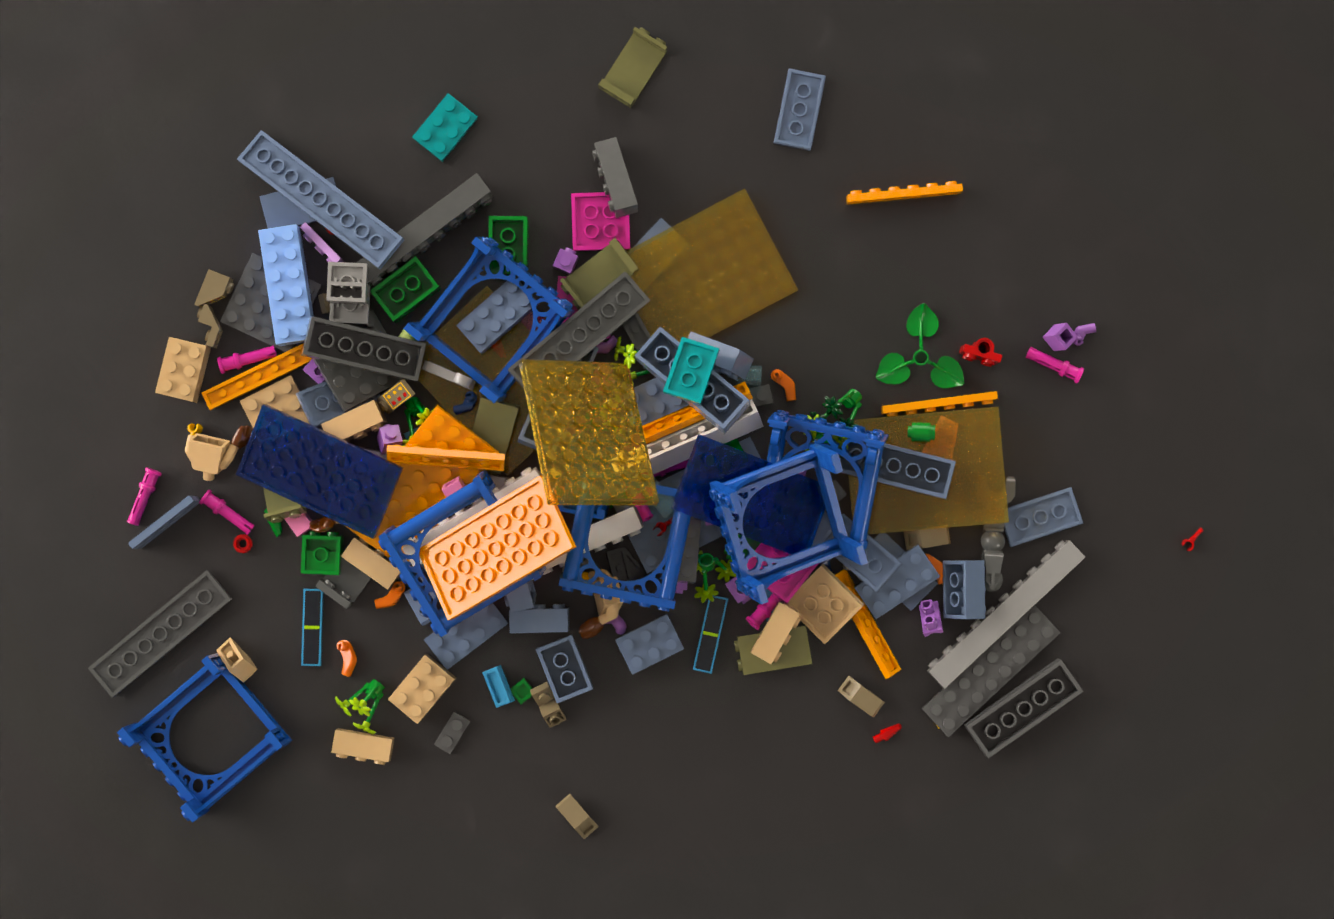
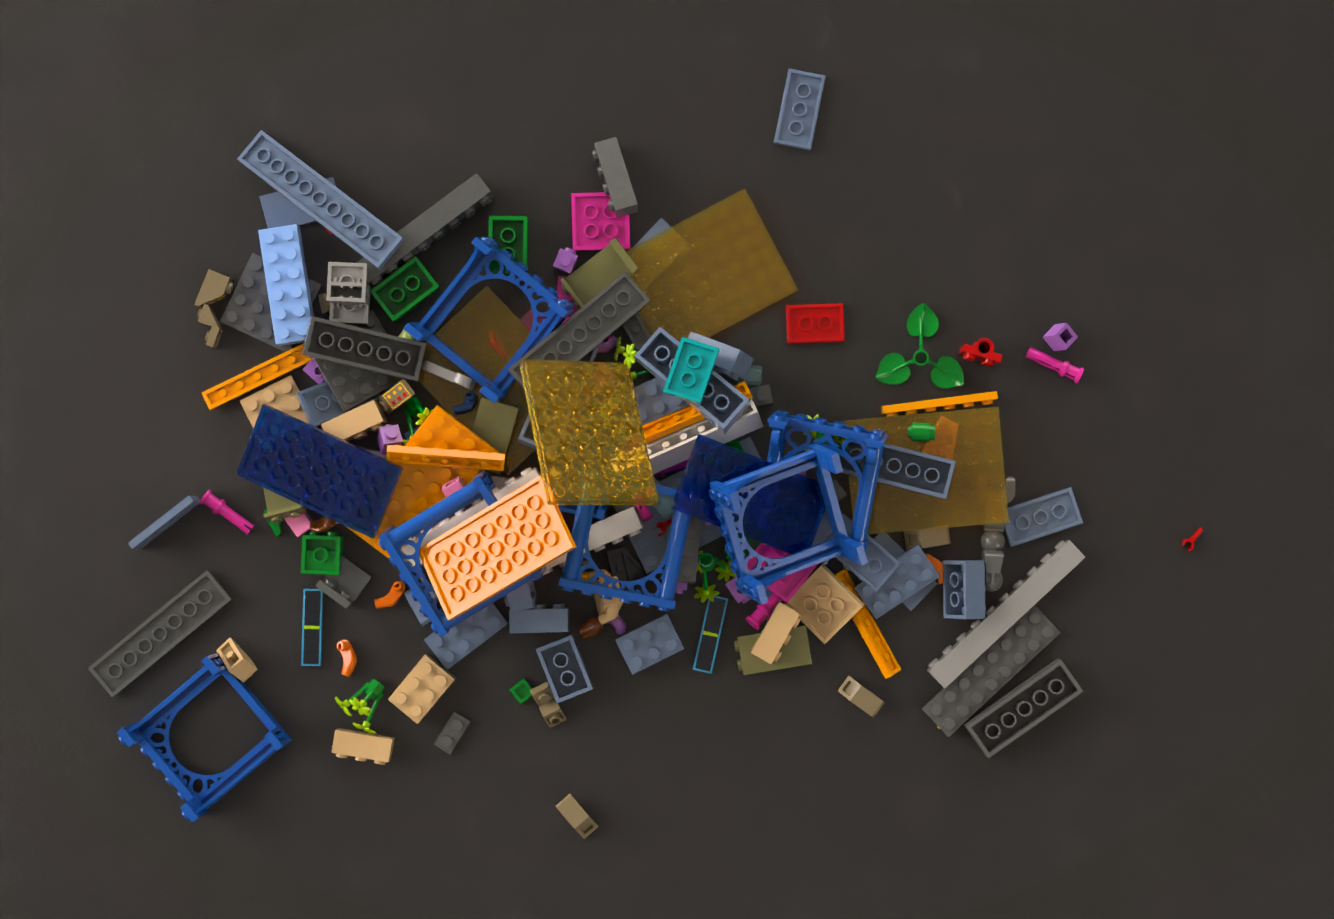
dark pink pin [127,467,162,526] -> none
tan brick [155,337,211,403] -> none
tan torso [185,423,256,481] -> none
dark pink pin [217,345,277,374] -> none
red plate [233,534,253,553] -> none
lavender wing [300,222,344,262] -> none
tan brick [341,537,401,590] -> none
teal plate [412,93,478,162] -> none
sand blue plate [456,278,539,354] -> none
dark azure tile [482,665,515,708] -> none
olive panel [598,27,667,108] -> none
orange arm [771,369,796,402] -> none
plant [810,388,862,427] -> none
light orange plate [846,181,963,205] -> none
red bar [873,723,902,744] -> none
medium lavender hips [919,599,943,637] -> none
medium lavender arm [1073,323,1096,346] -> none
none -> red tile [786,303,845,344]

